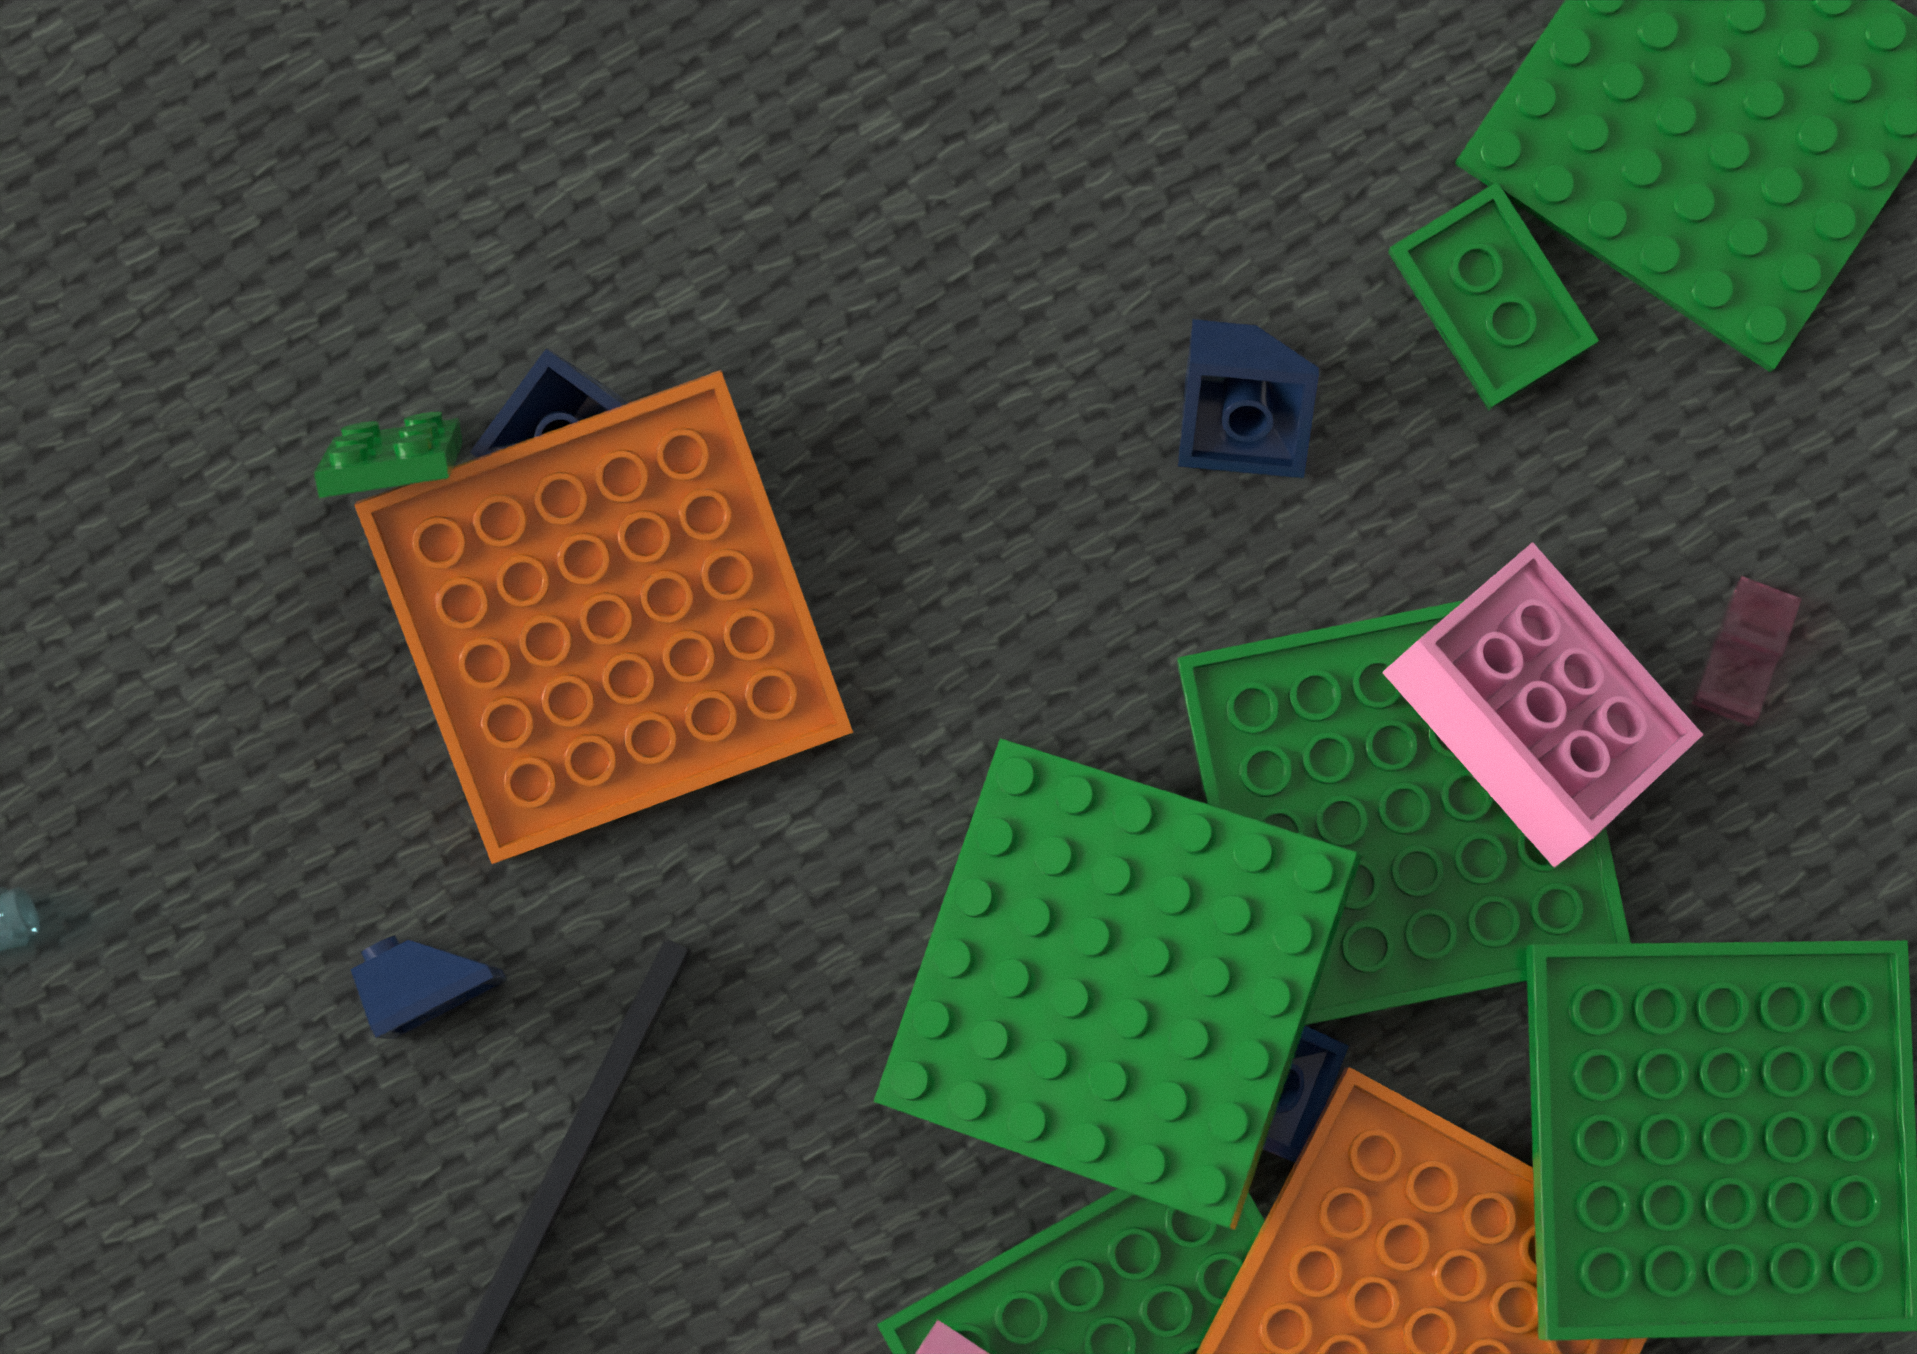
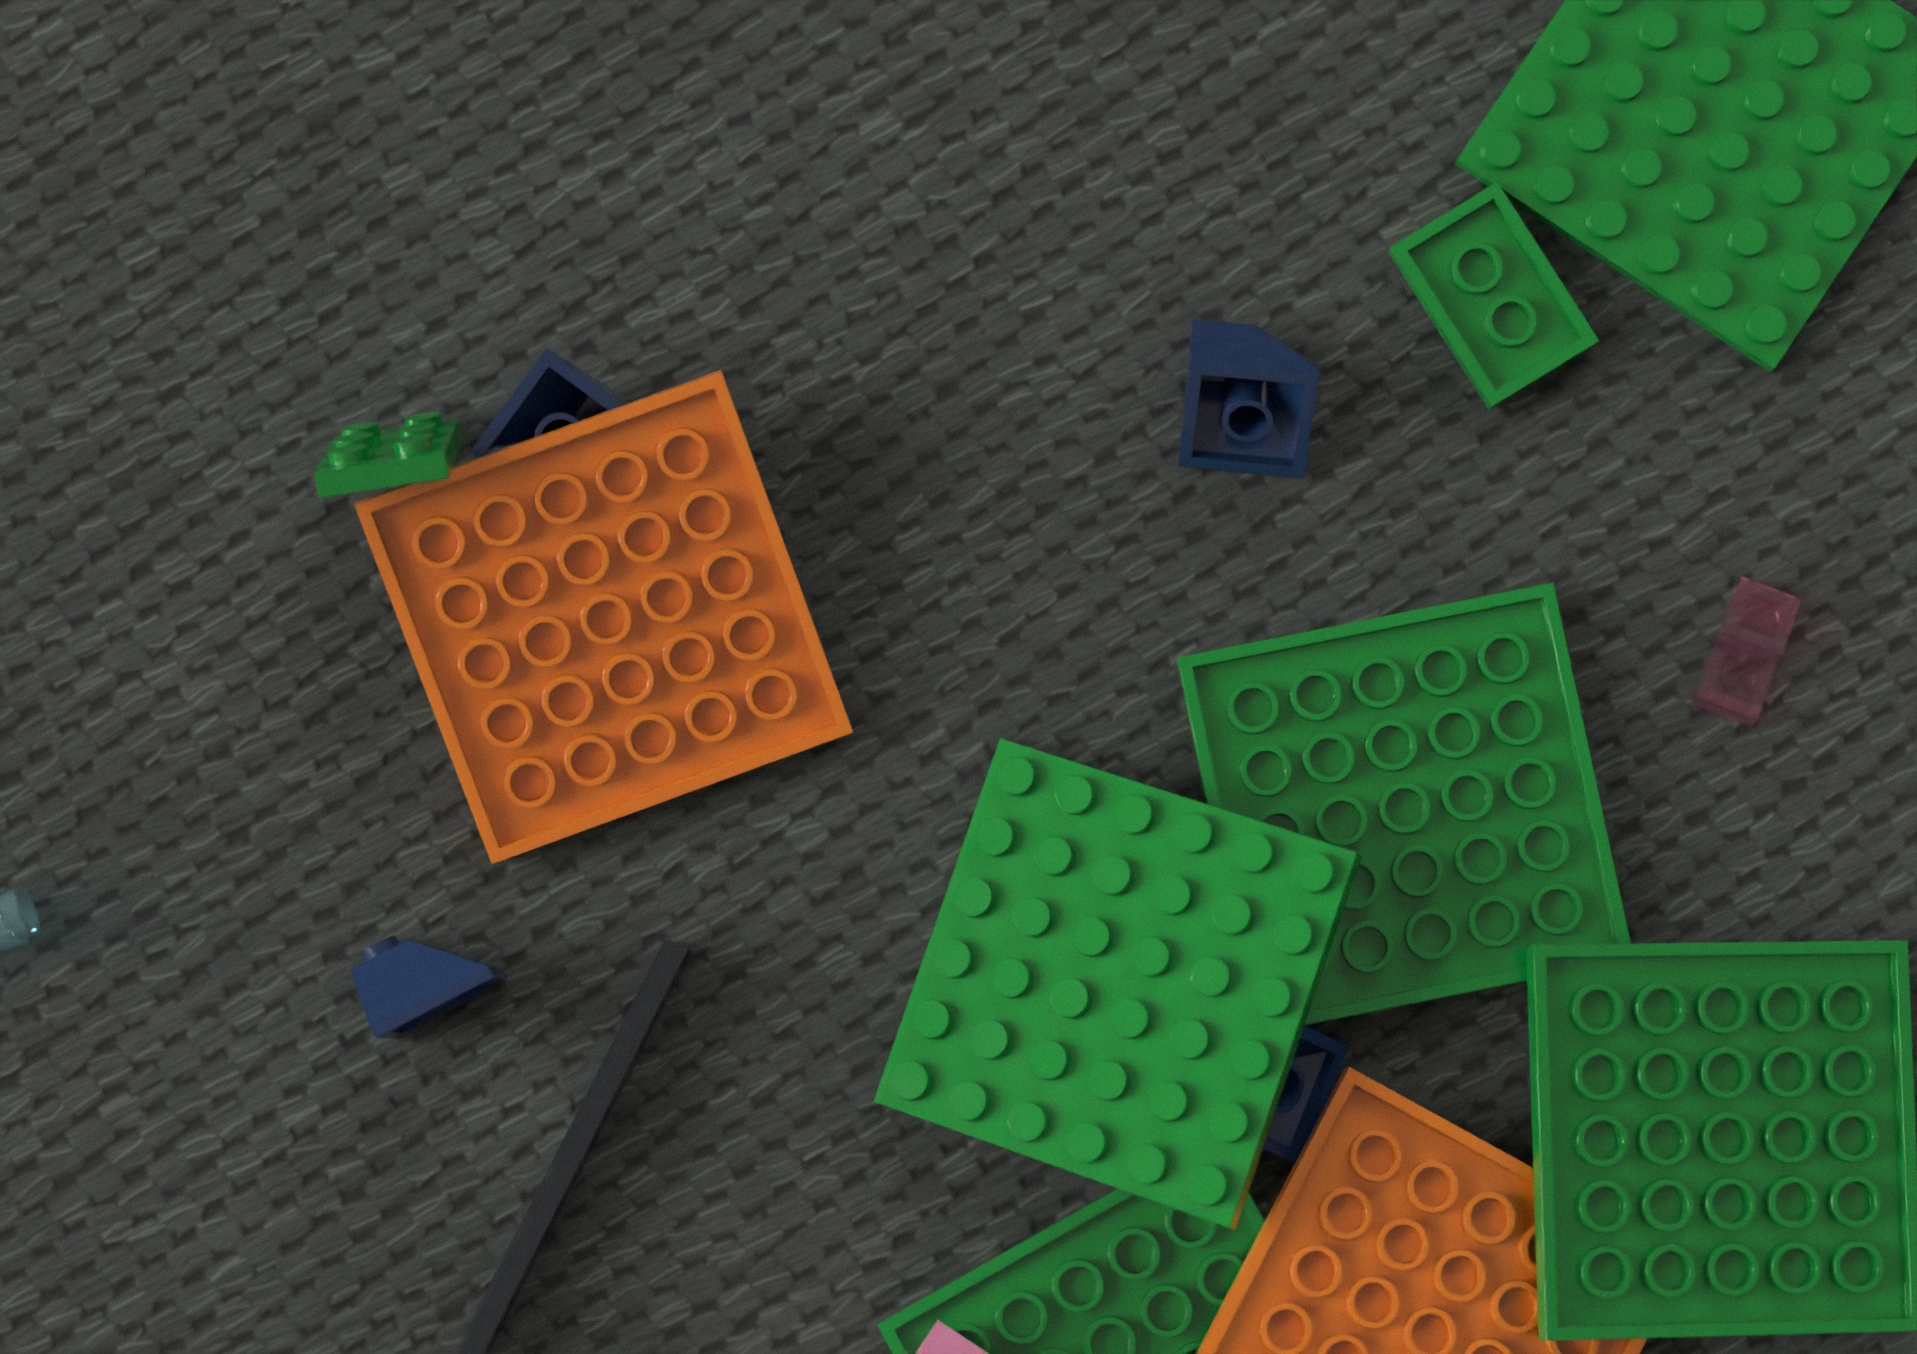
bright pink slope [1382,542,1703,867] -> none

